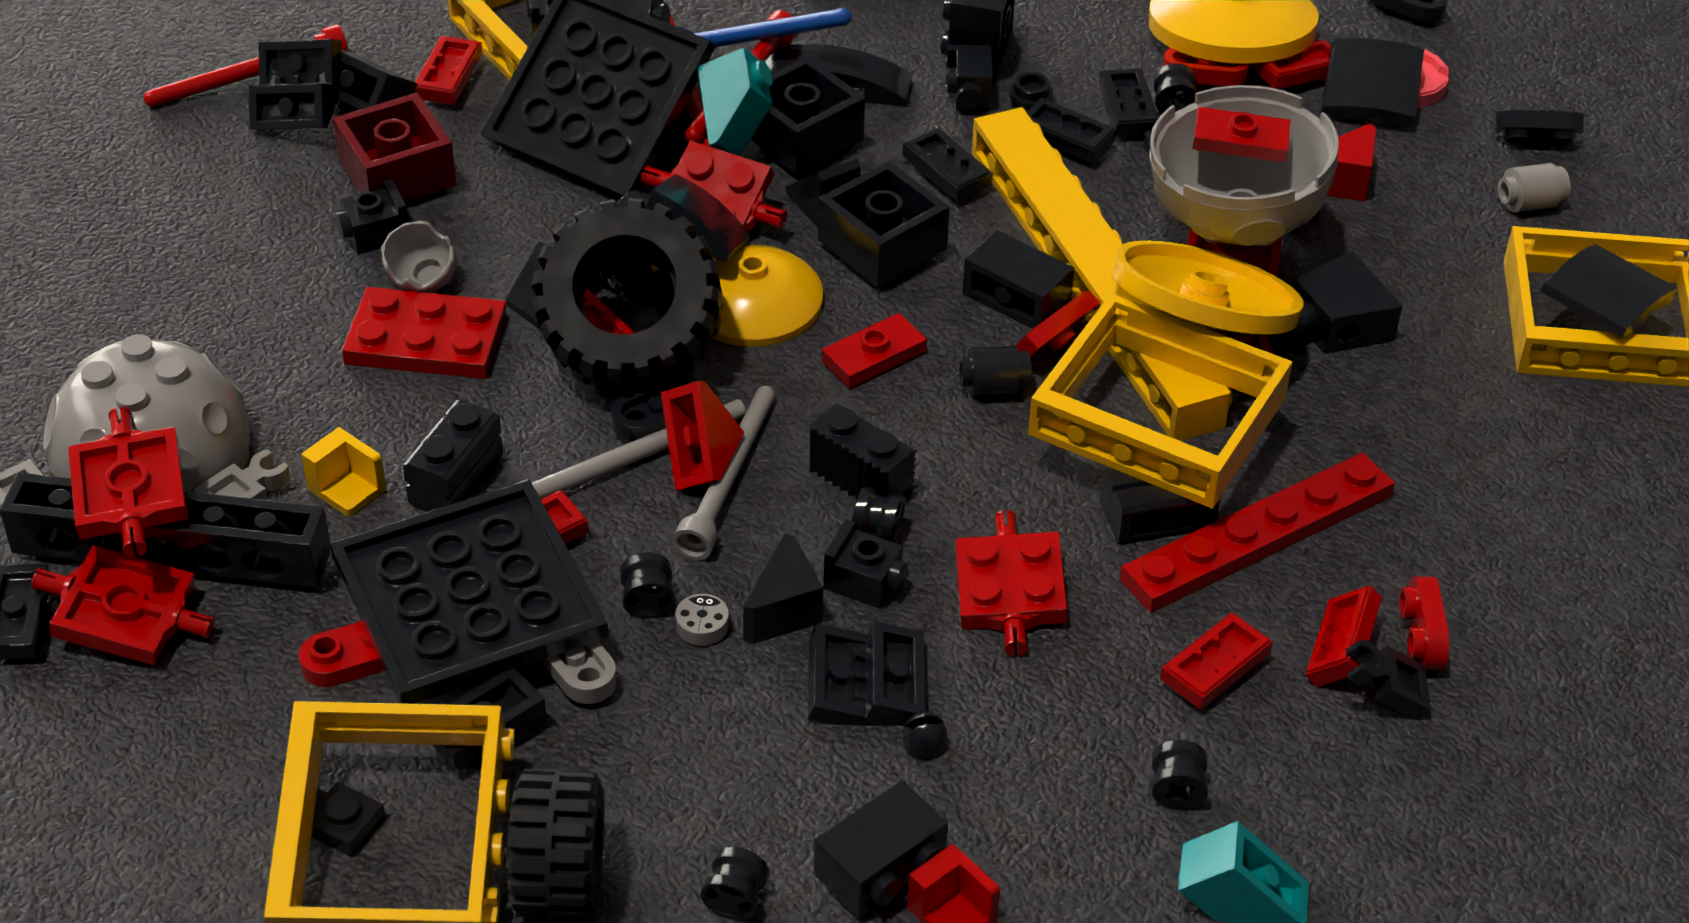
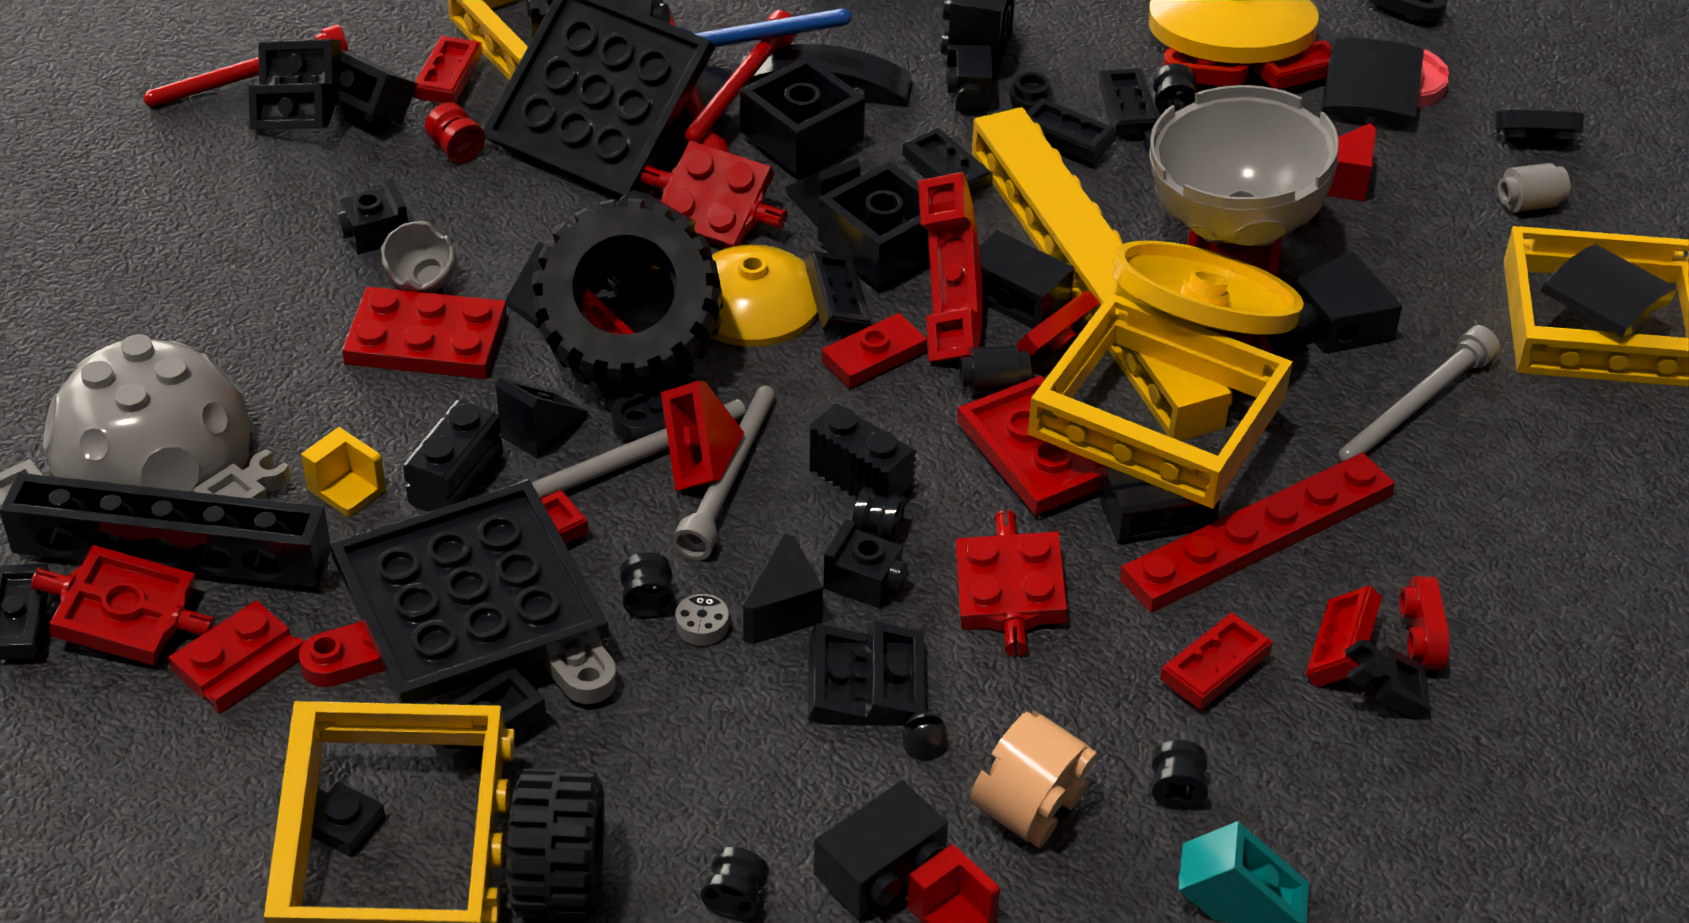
red plate [68,407,189,557] -> none
dark red brick [333,93,457,202] -> none
black slope [646,174,750,263] -> none
teal slope [698,48,773,156] -> none
red plate [1192,106,1291,163] -> none
none -> red plate [168,600,304,714]
none -> red wheel [424,102,486,163]
none -> black slope [495,377,588,459]
none -> black plate [804,251,872,334]
none -> red slope [918,172,983,364]
none -> red plate [957,375,1112,516]
none -> light nougat brick [970,710,1098,848]
none -> light grey piece [1338,325,1500,462]

